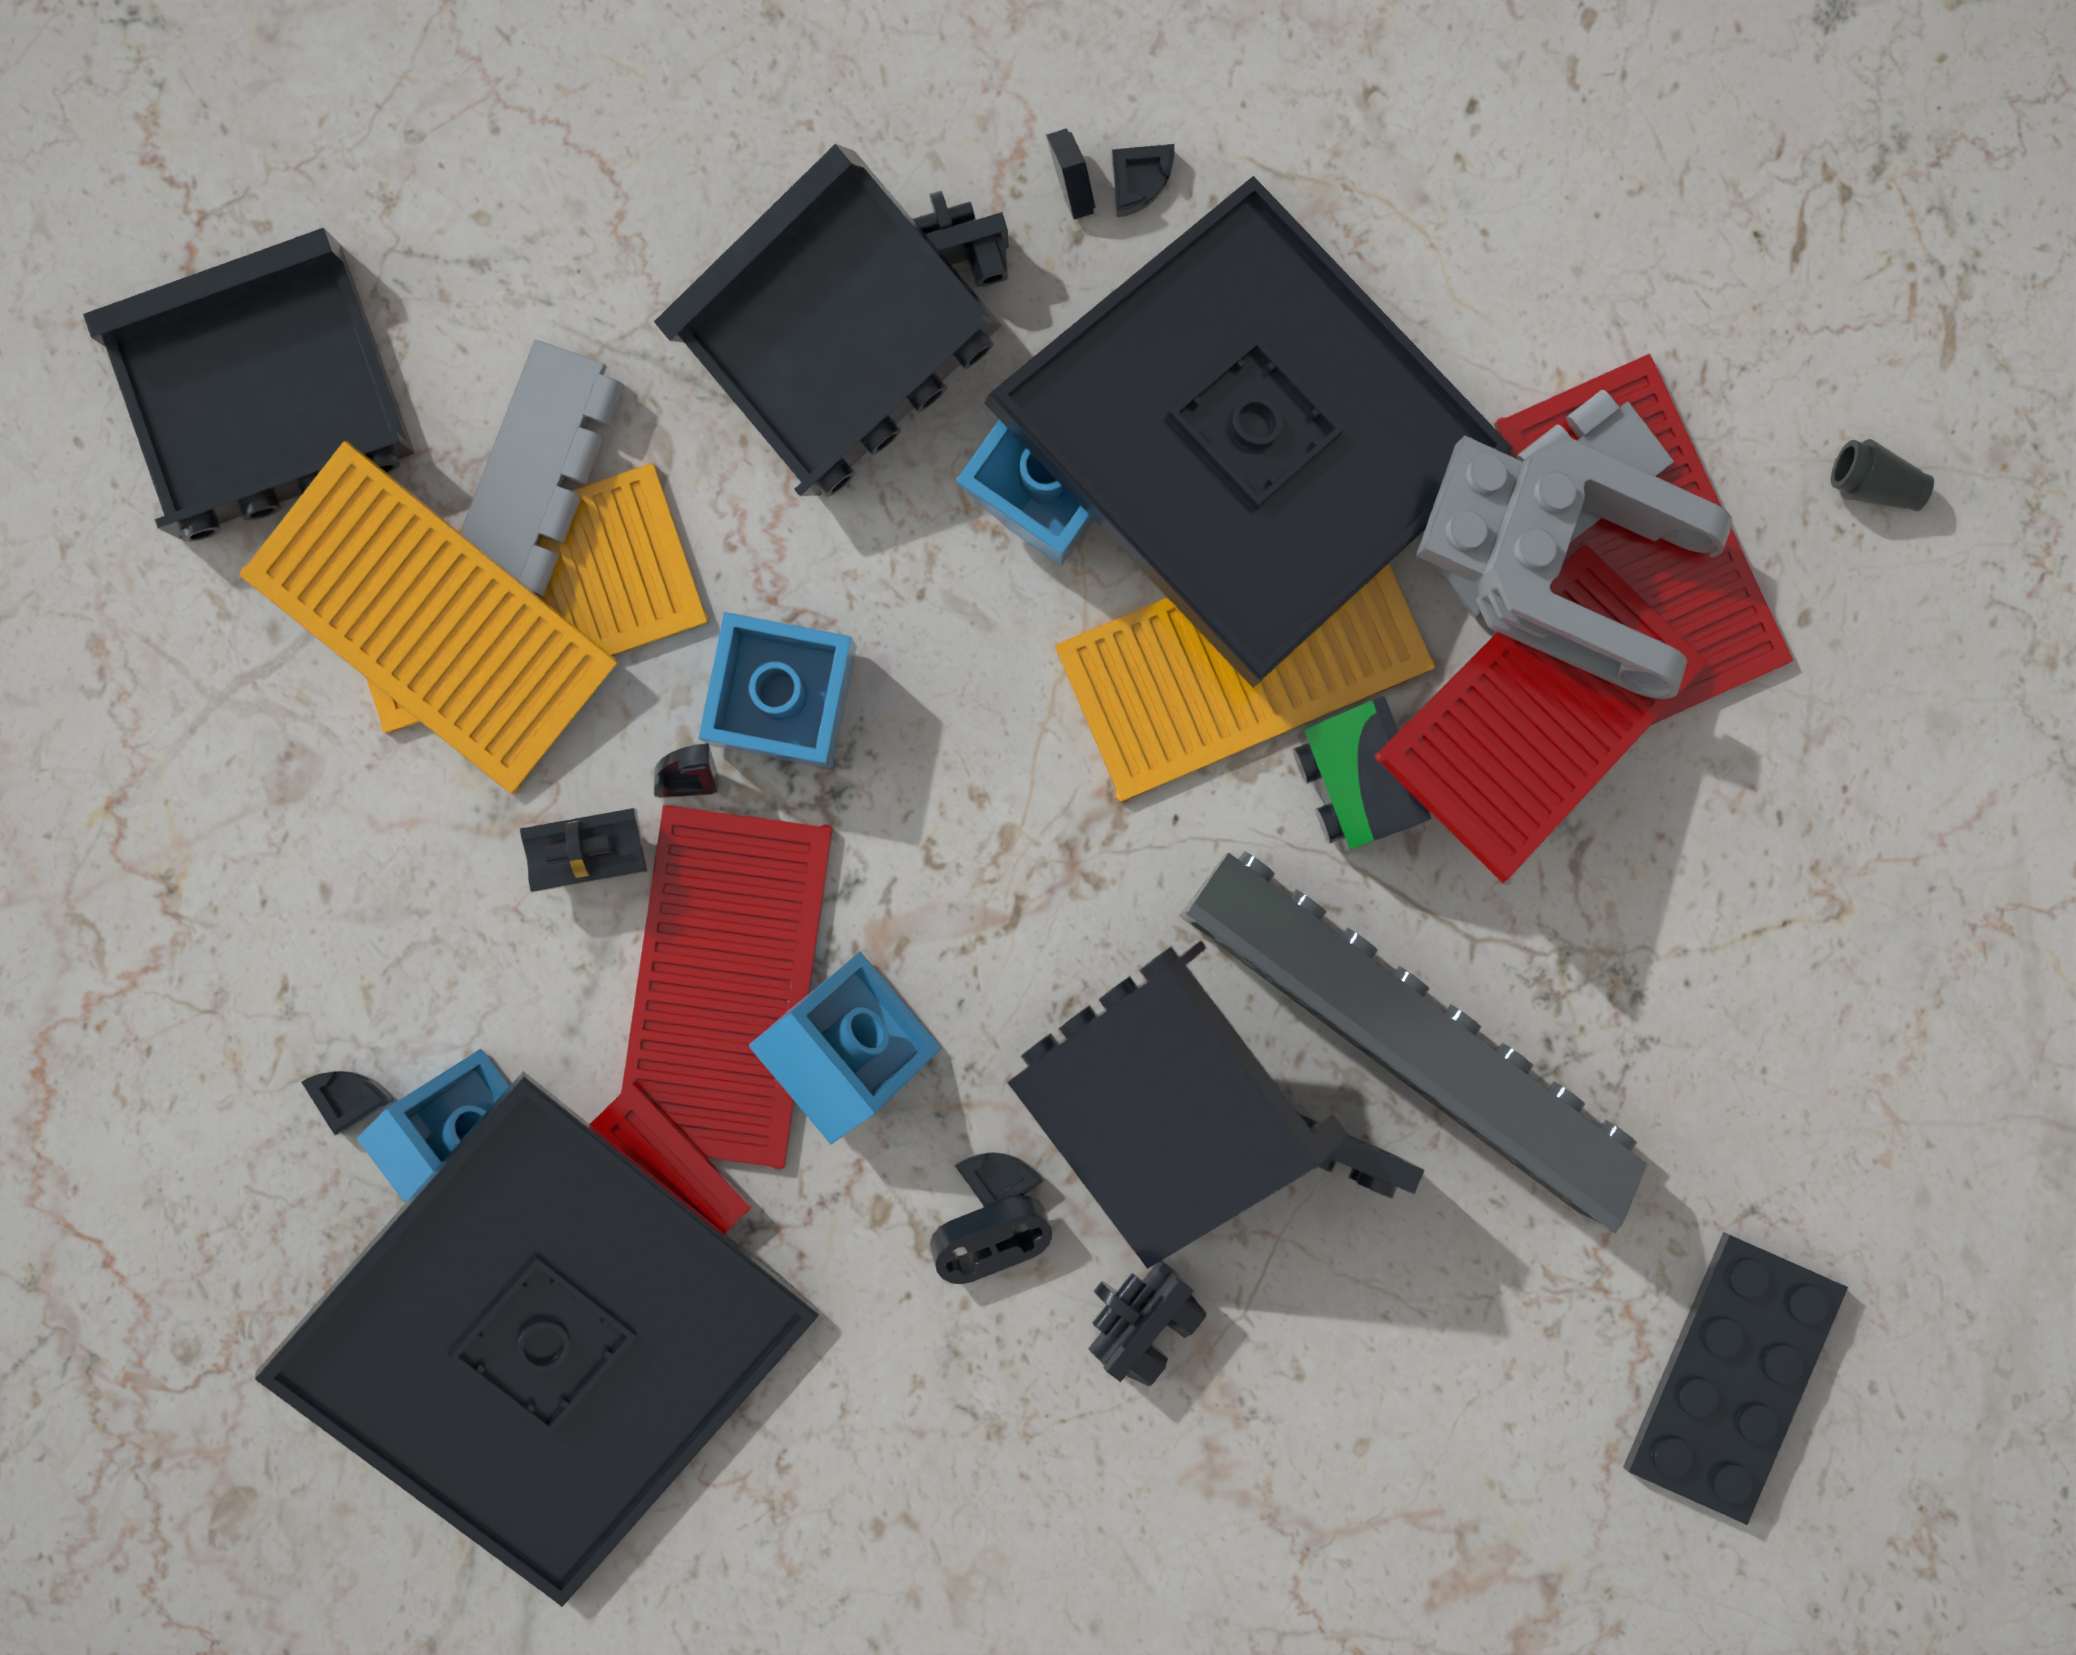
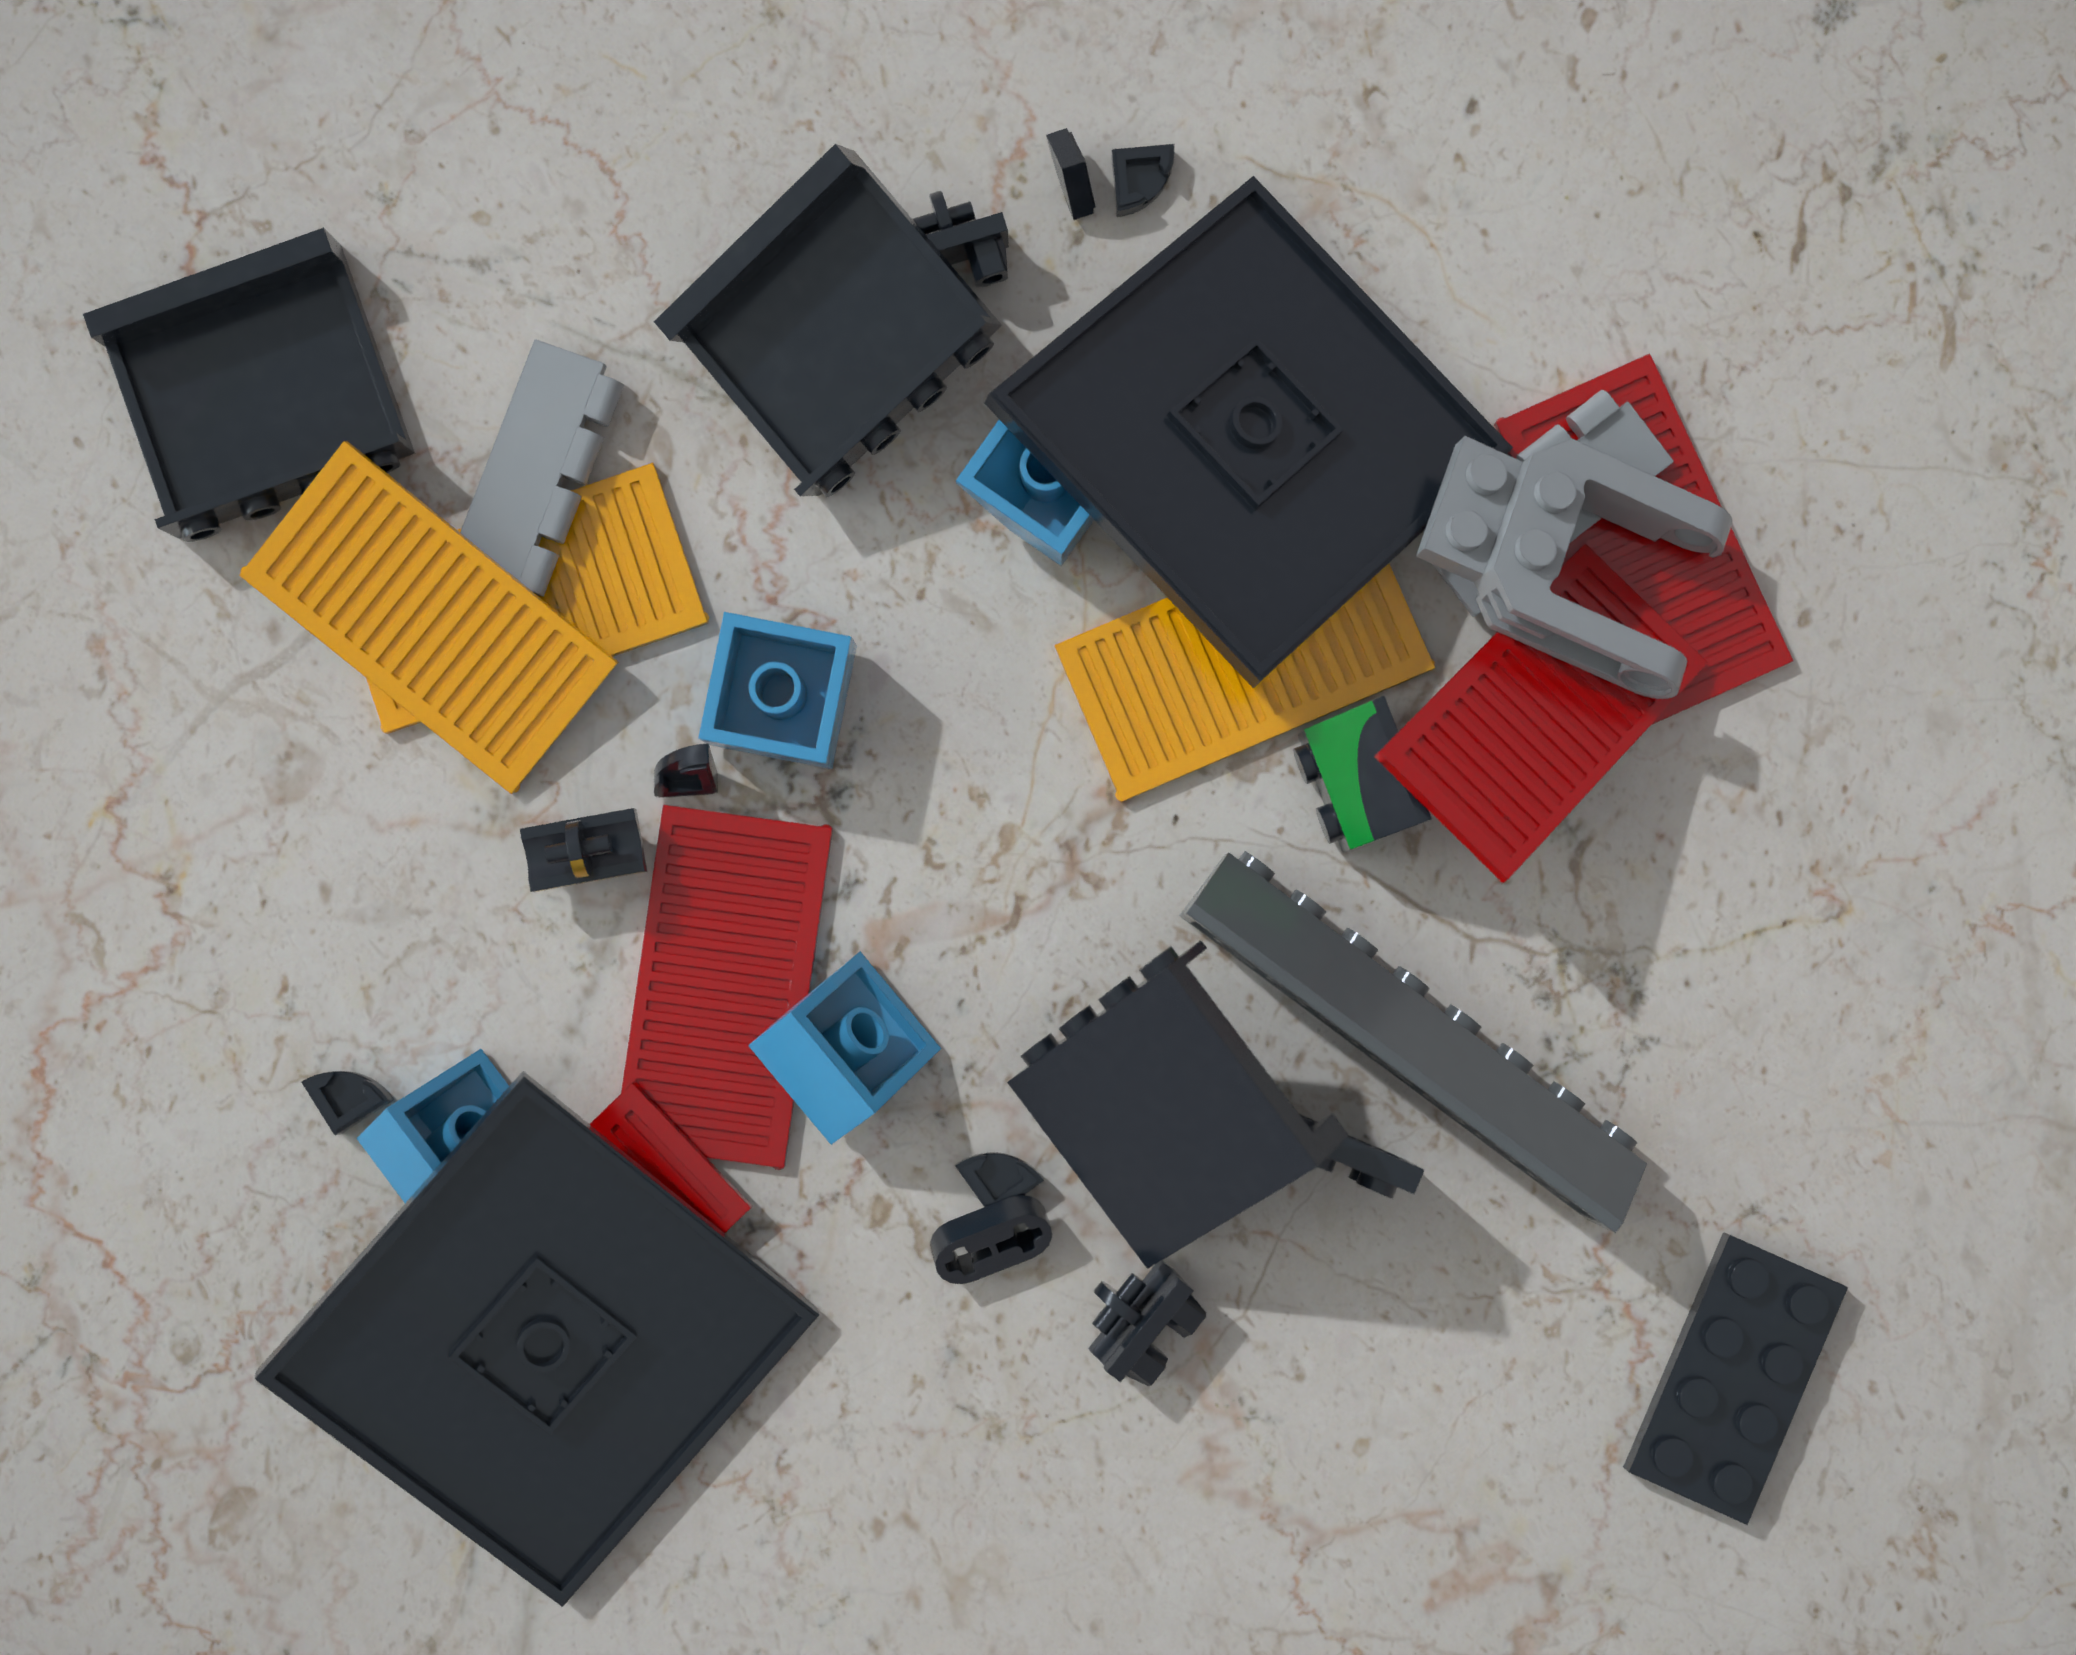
pearl dark grey cone [1831,439,1934,511] -> none

